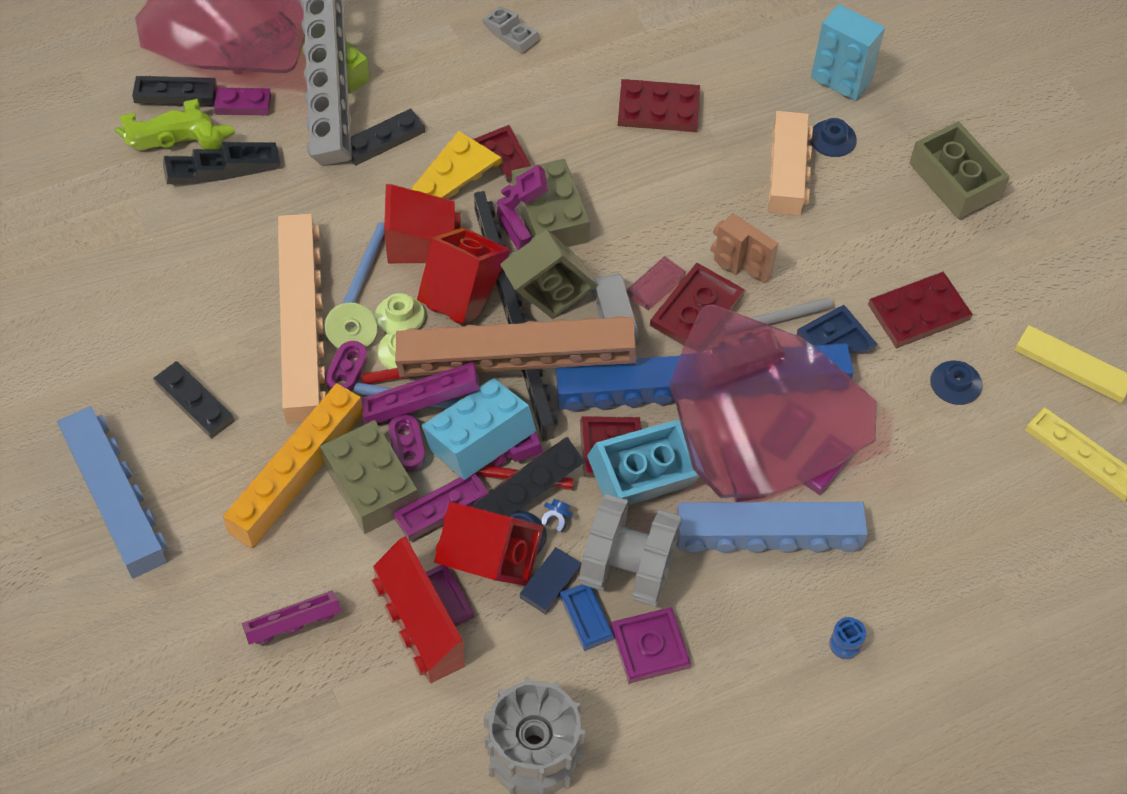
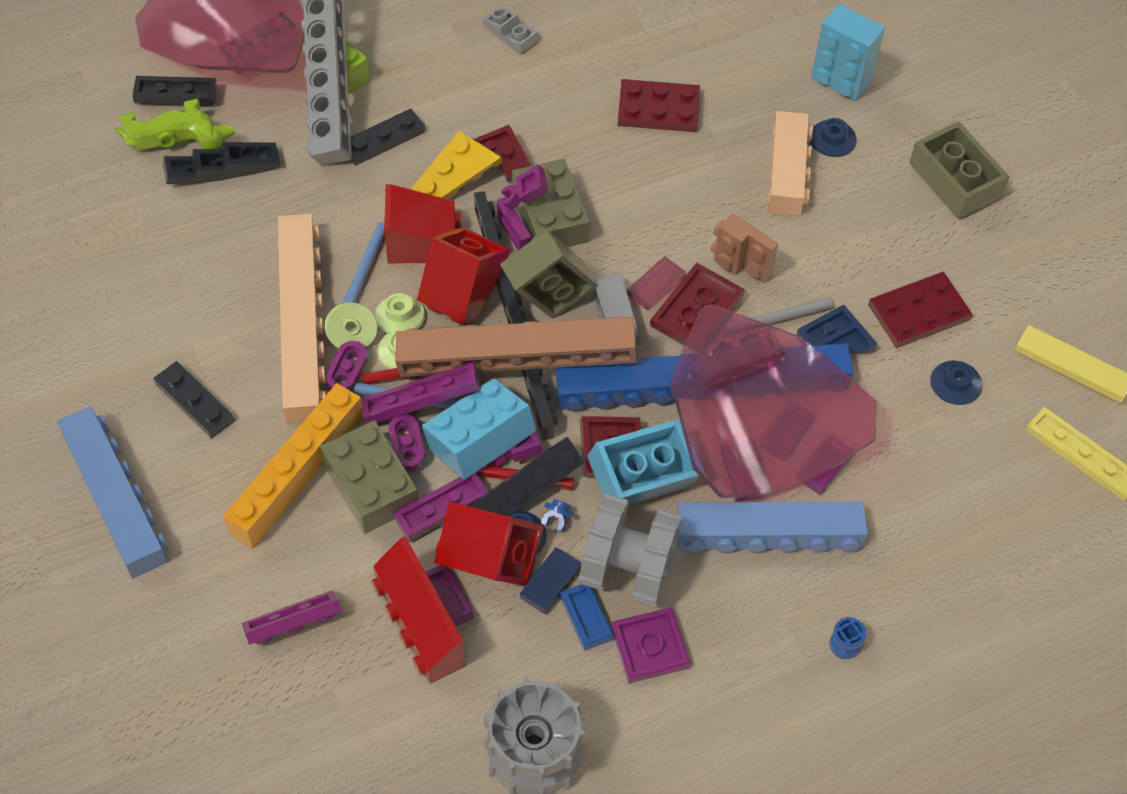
magenta plate [214,87,271,116] -> none

